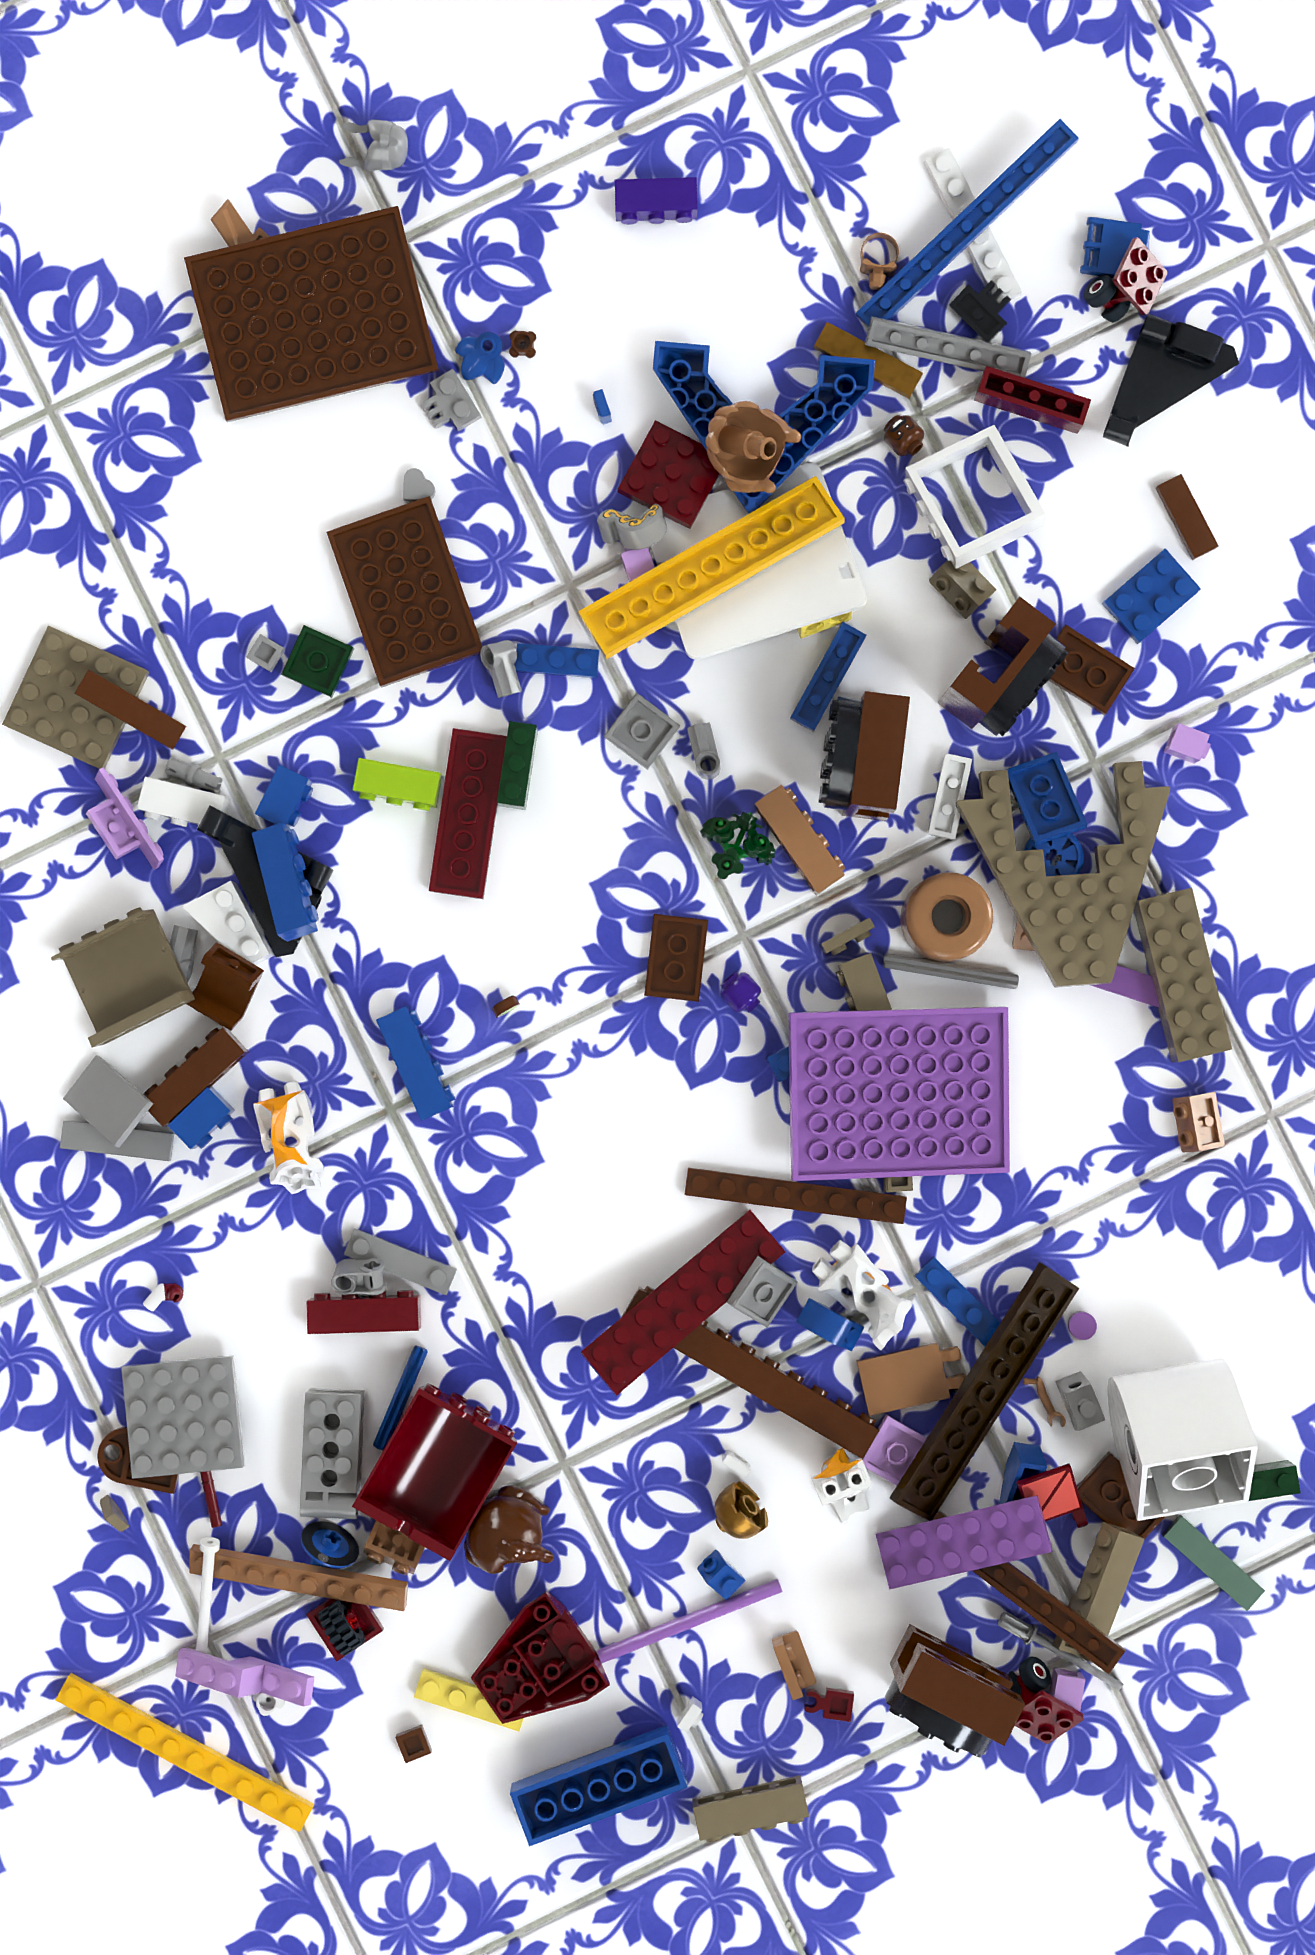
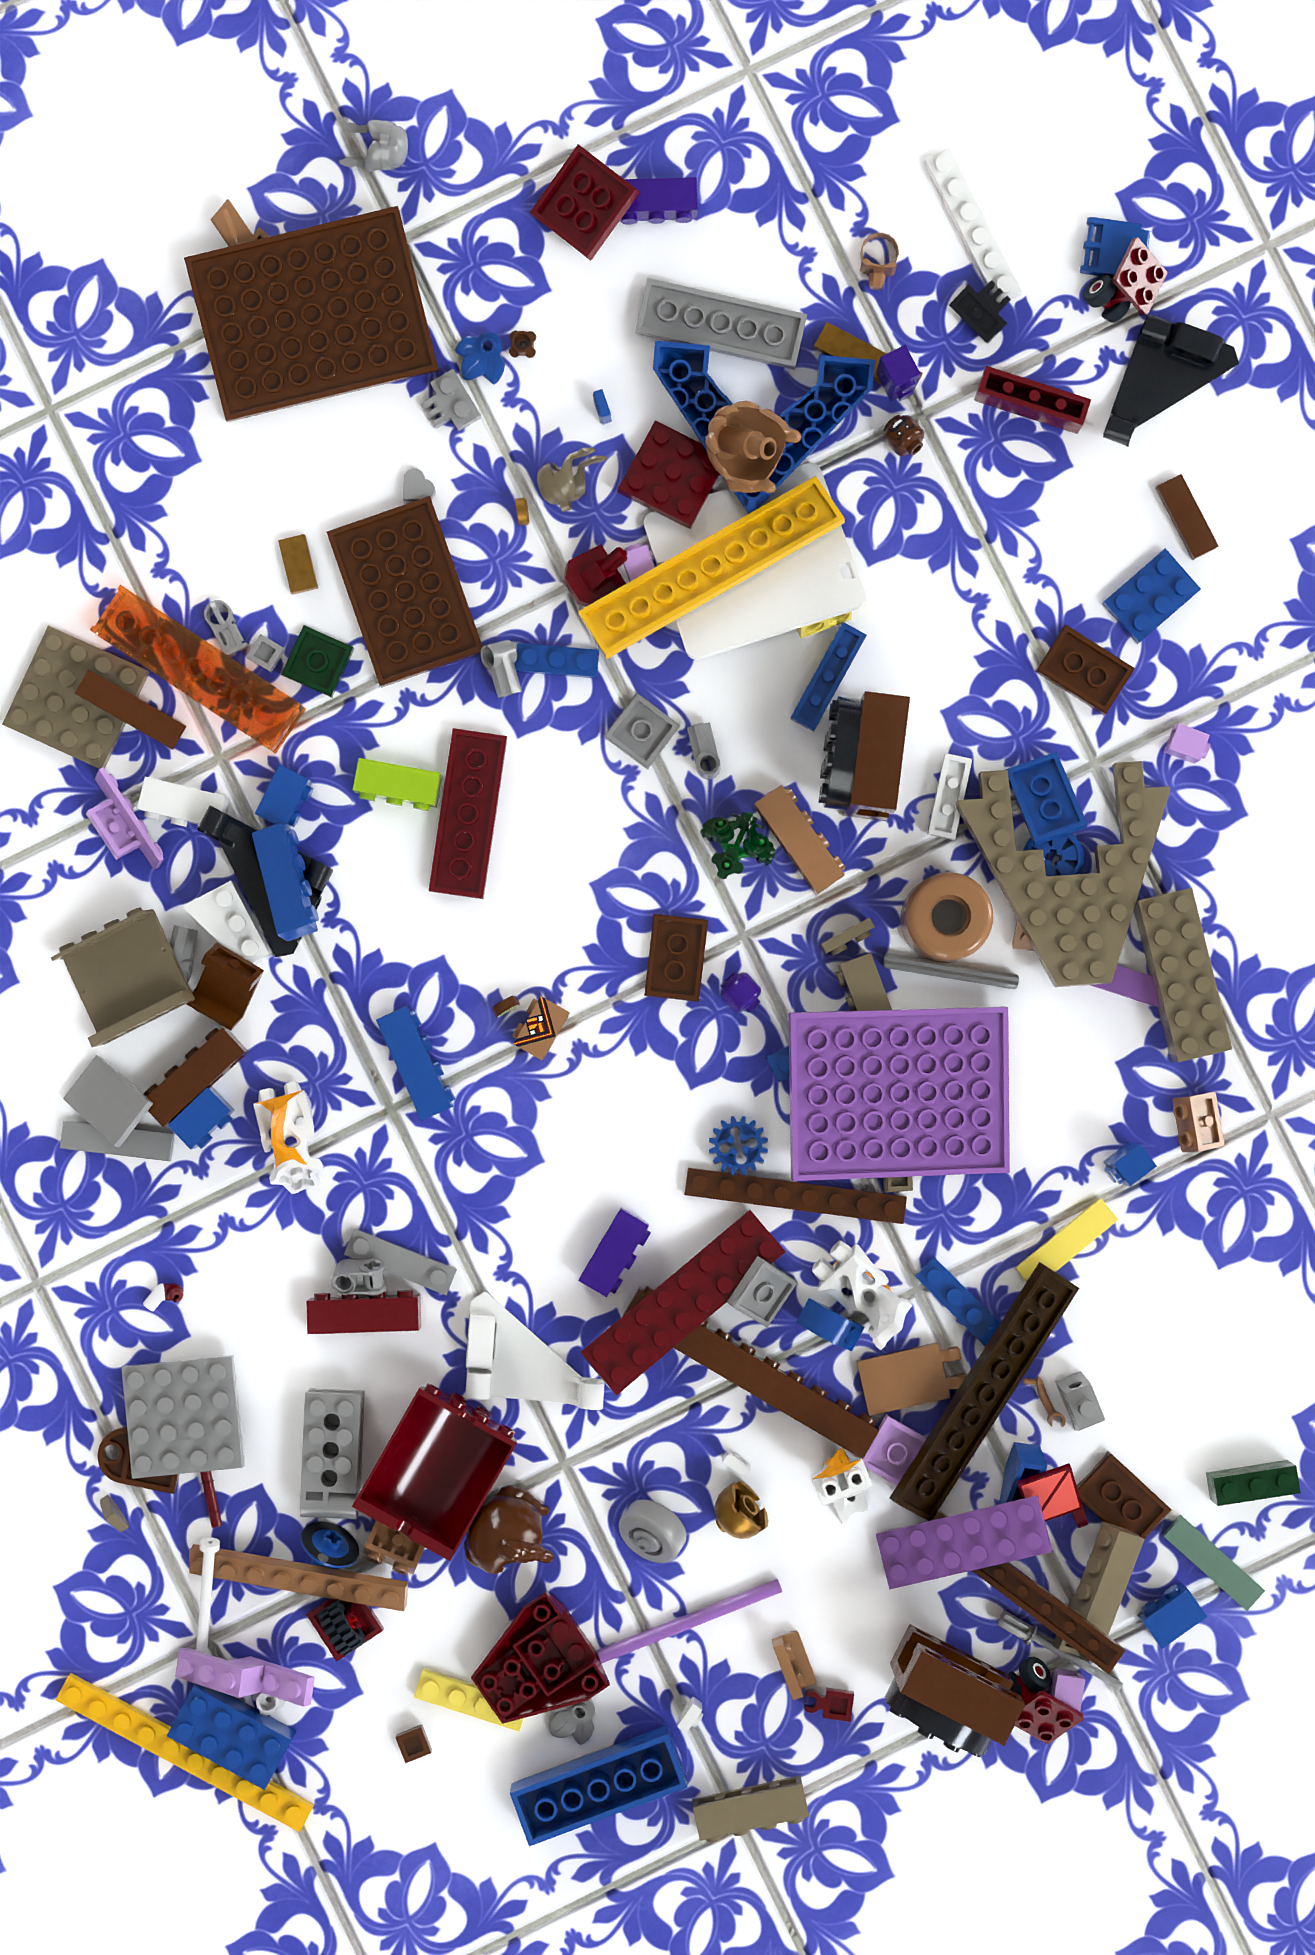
light grey pin [165,757,223,794] -> none
blue axle [373,1345,428,1451] -> none
dark green brick [497,721,538,810] -> none
light grey animal [597,504,667,550] -> none
blue bracket [697,1550,746,1600] -> none
blue plate [856,118,1079,328] -> none
light grey tile [865,316,1032,378] -> none
white window [903,425,1046,569] -> none
dark tan bracket [929,560,997,619] -> none
reddish brown piece [938,597,1068,736] -> none
medium lavender tile [1068,1311,1097,1340] -> none
white brick [1107,1358,1258,1521] -> none
none -> clear orange tile [90,584,306,754]
none -> blue brick [167,1684,296,1790]
none -> light grey piece [204,600,249,658]
none -> pearl gold tile [278,534,319,595]
none -> white panel [465,1291,605,1410]
none -> brick [512,996,570,1061]
none -> pearl gold tile [515,497,530,526]
none -> dark red plate [530,144,640,261]
none -> dark tan hair [537,447,607,512]
none -> light grey plate [549,1698,595,1745]
none -> dark red piece [563,544,628,607]
none -> dark purple brick [578,1207,651,1298]
none -> light grey wheel [619,1499,687,1563]
none -> light grey plate [635,278,807,370]
none -> blue gear [709,1116,768,1176]
none -> dark purple brick [876,344,921,401]
none -> light yellow tile [1015,1198,1119,1282]
none -> blue brick [1103,1142,1157,1186]
none -> blue brick [1137,1583,1207,1649]

